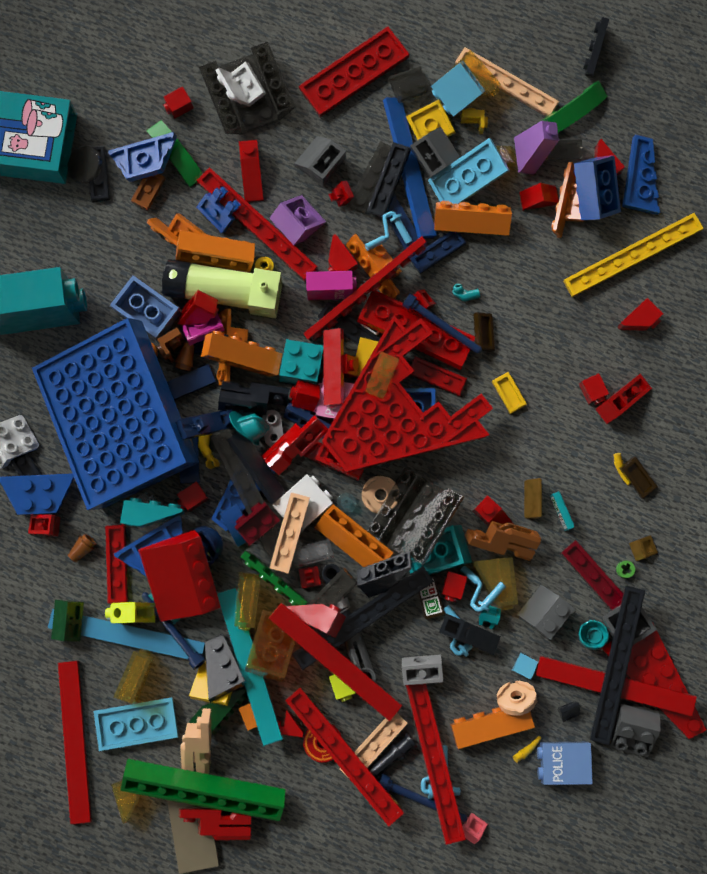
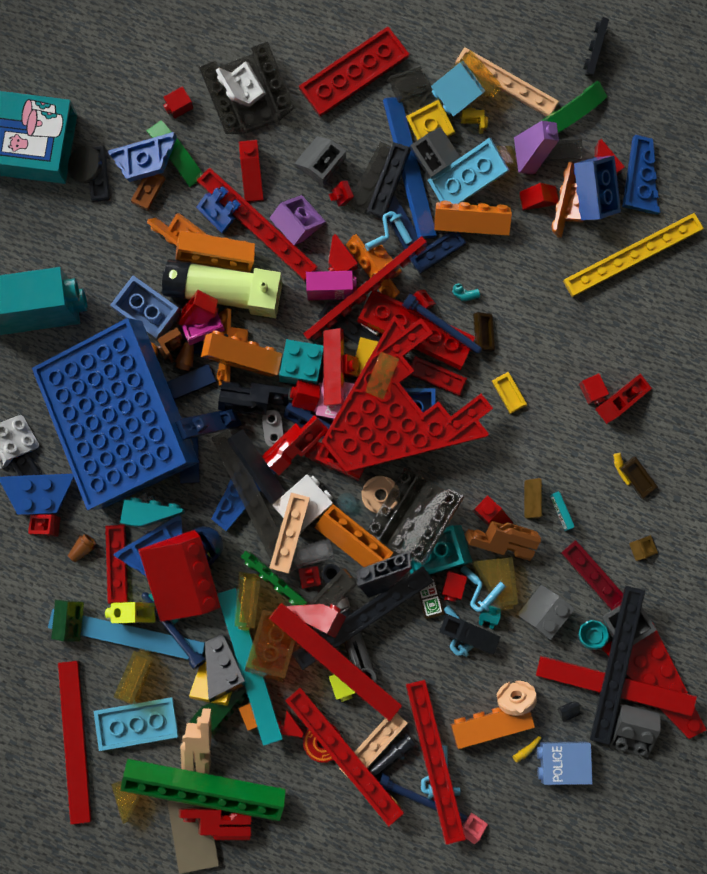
red brick [177,482,209,512] -> none
yellow arm [198,434,220,469] -> none
blue slope [219,504,246,547] -> none
teal piece [229,411,270,446] -> none
dark red bracket [234,502,280,546] -> none
yellow plate [255,256,274,271] -> none
light grey brick [402,655,443,685] -> none
medium azure slope [512,653,538,680] -> none
bright green bush [616,561,635,578] -> none
red slope [617,298,663,331] -> none

